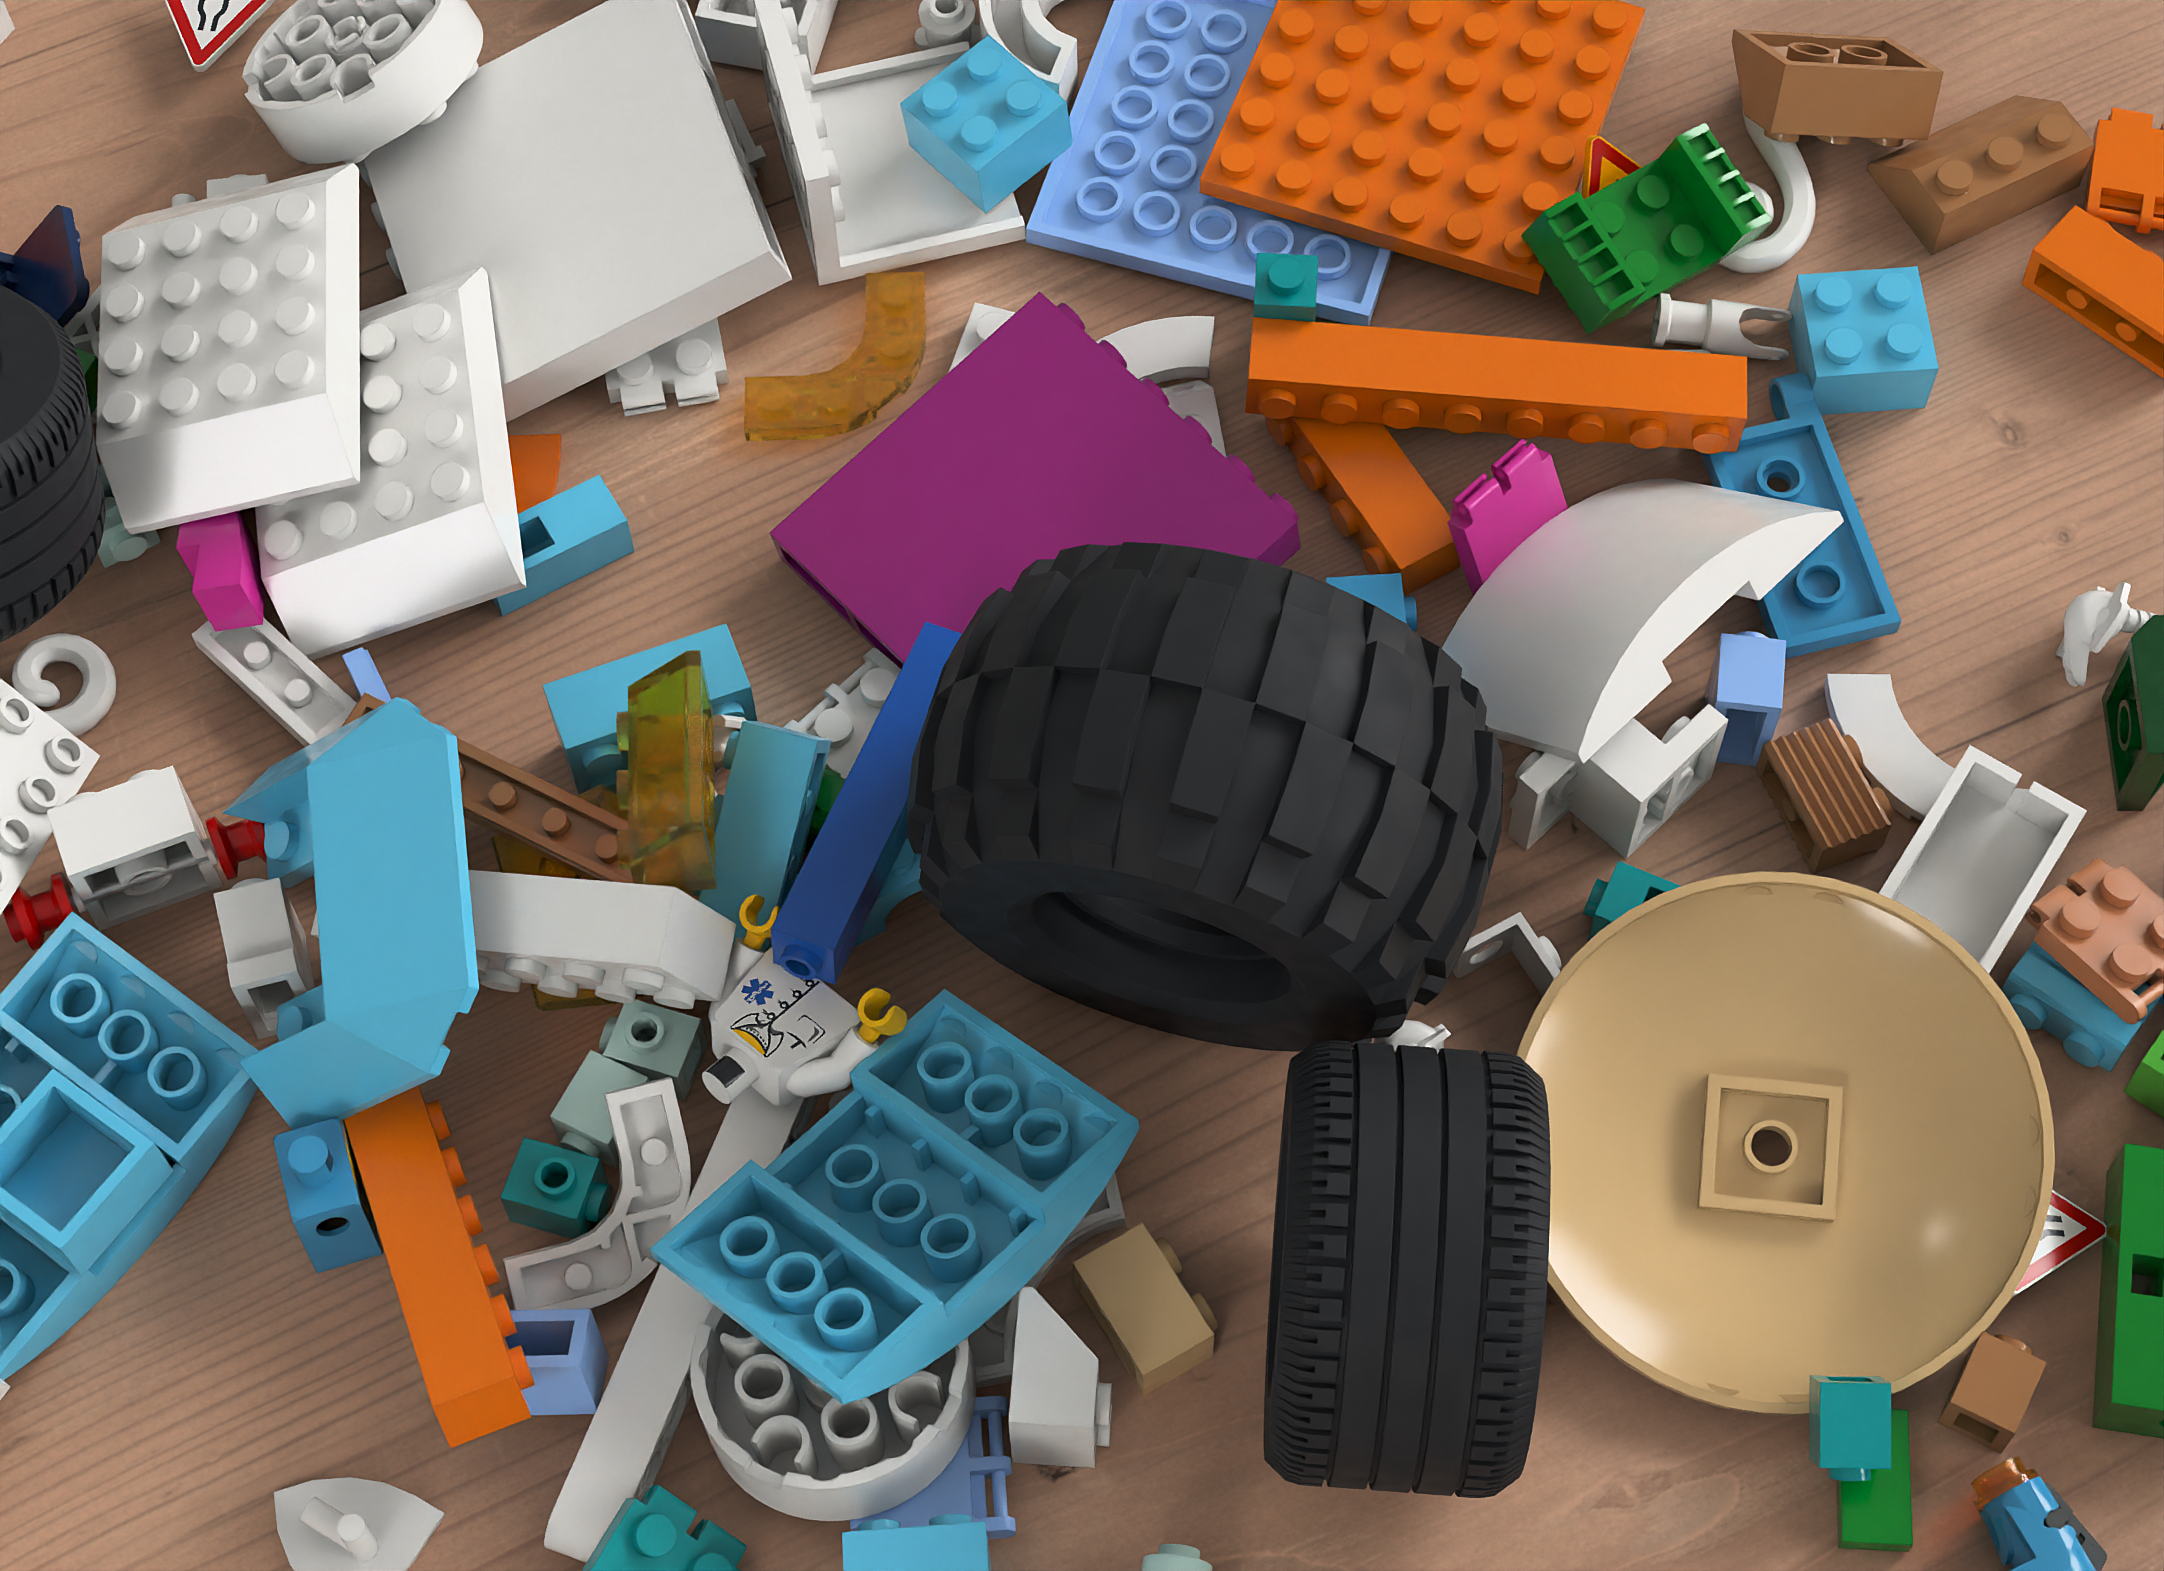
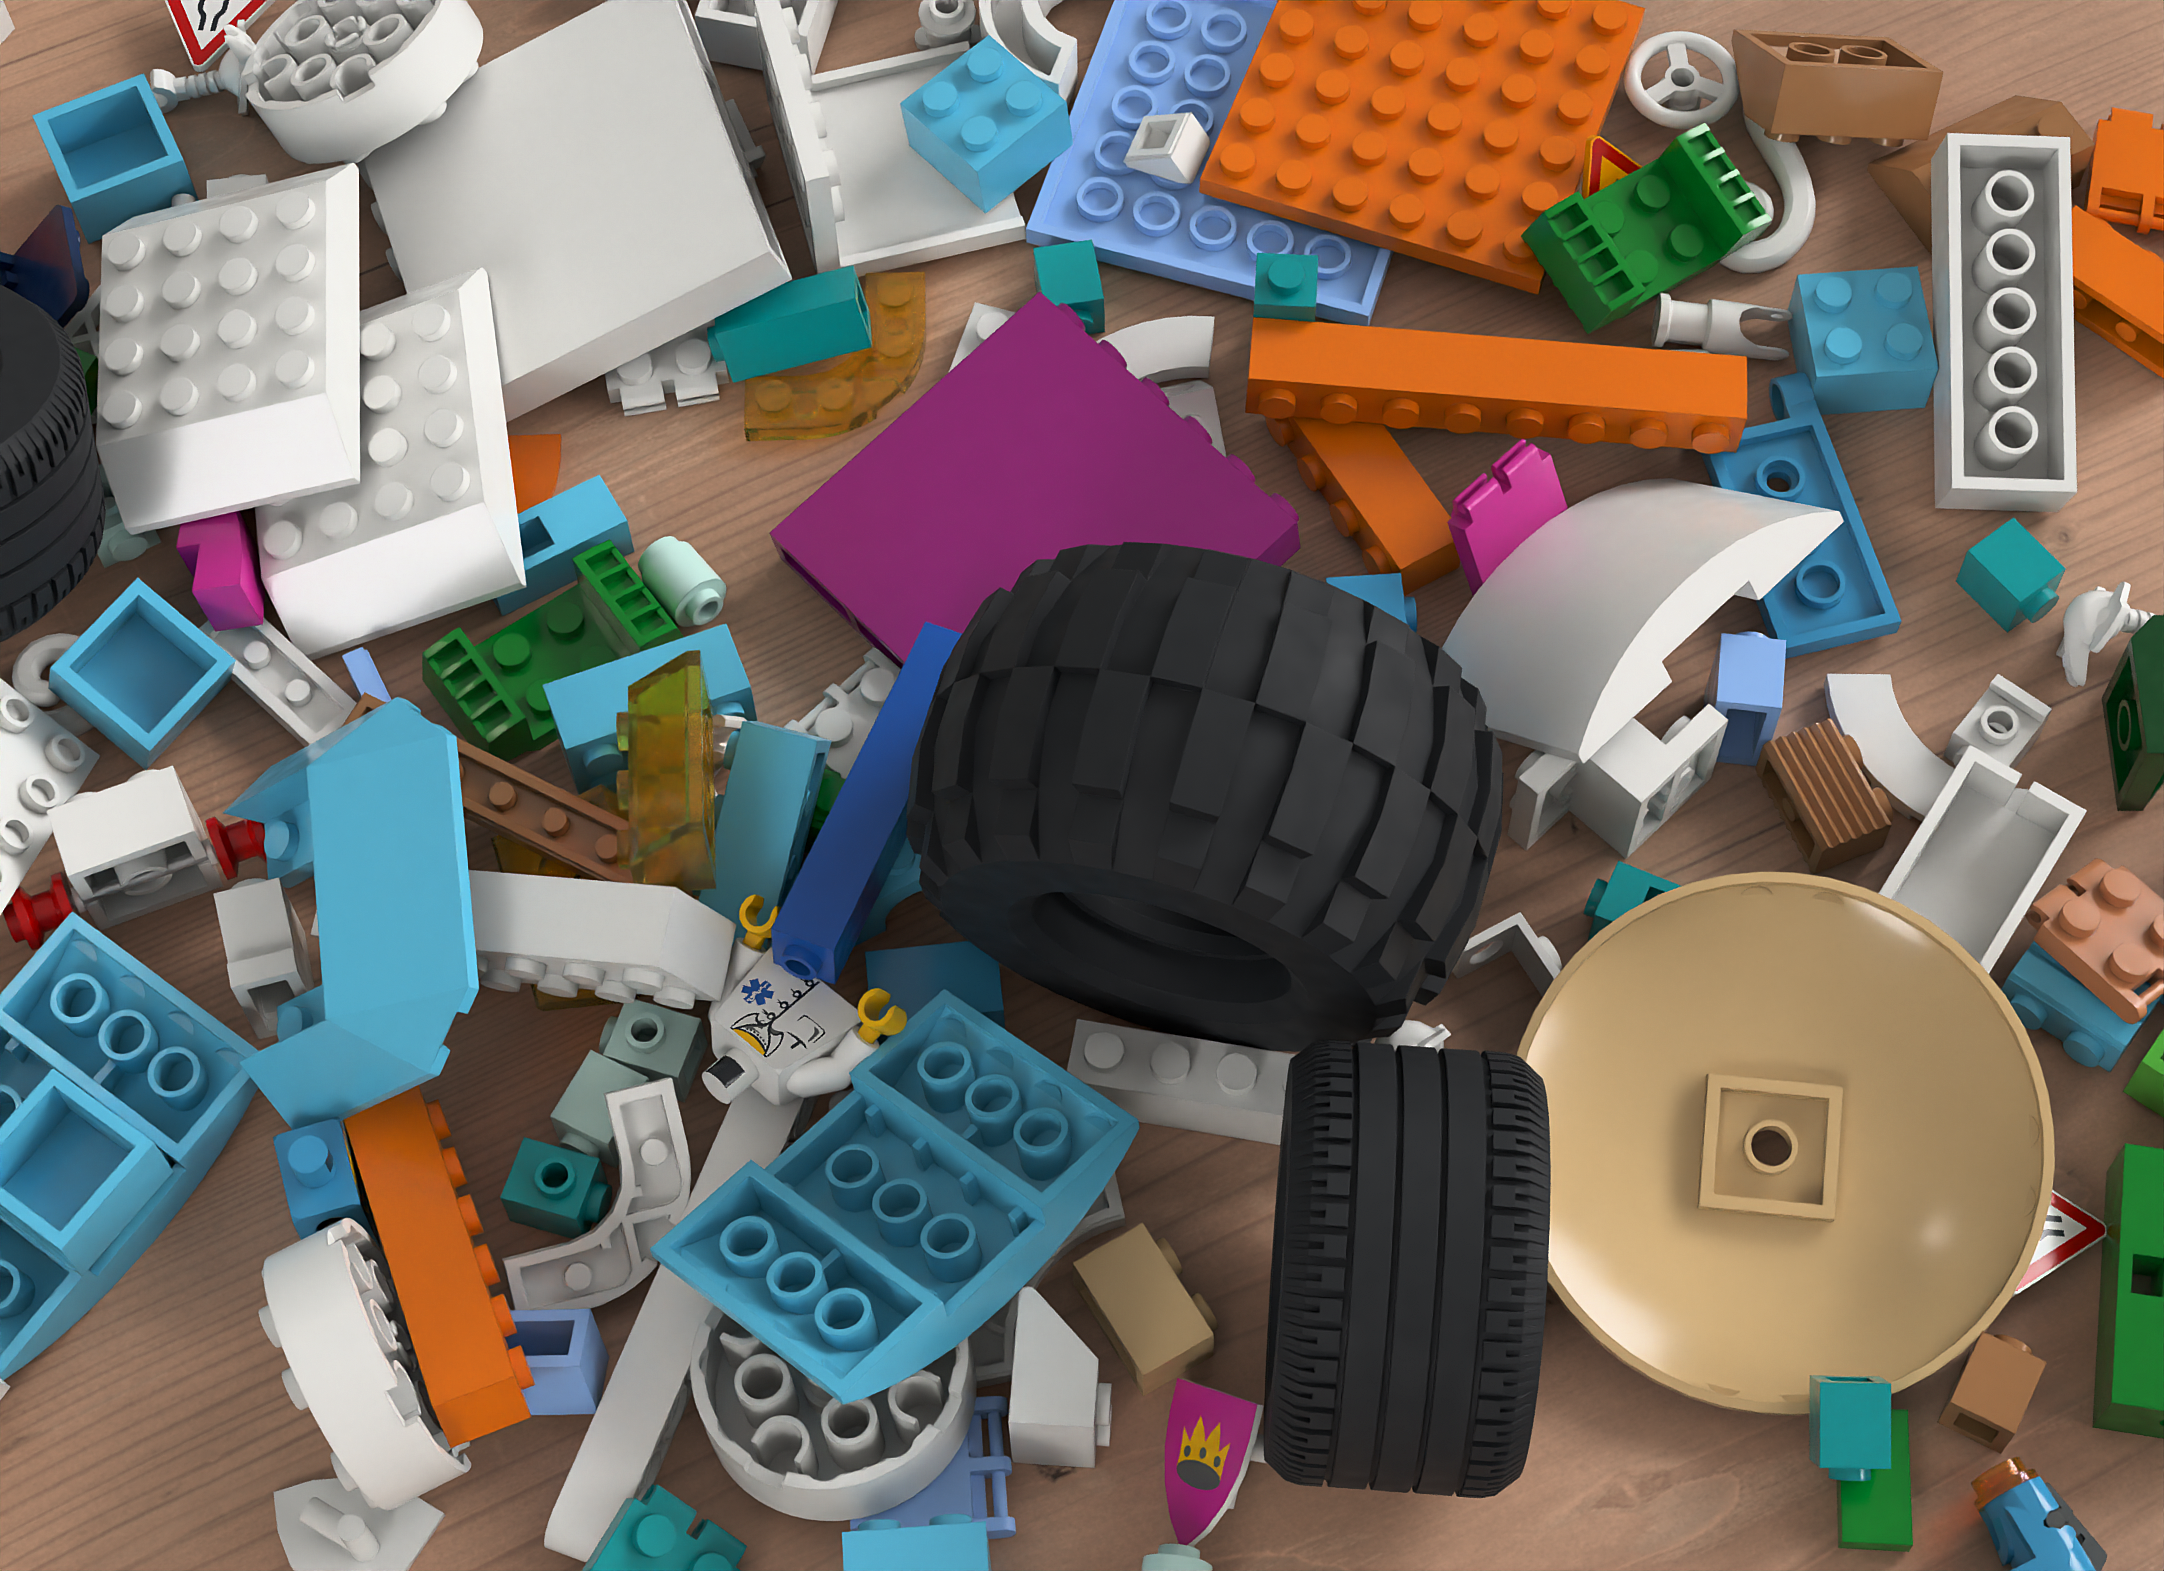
none -> medium azure piece [32,73,199,244]
none -> medium azure piece [48,577,236,770]
none -> white piece [150,19,256,116]
none -> white brick [259,1218,471,1511]
none -> green plate [422,540,684,762]
none -> light aqua brick [638,536,726,627]
none -> teal brick [707,265,872,383]
none -> dark azure brick [865,941,1005,1045]
none -> teal brick [1033,239,1105,335]
none -> white brick [1067,1019,1295,1145]
none -> white slope [1123,112,1210,184]
none -> dark pink shield [1165,1378,1268,1547]
none -> white piece [1623,31,1740,129]
none -> white brick [1931,133,2077,512]
none -> white brick [1943,674,2052,769]
none -> teal brick [1956,517,2066,633]

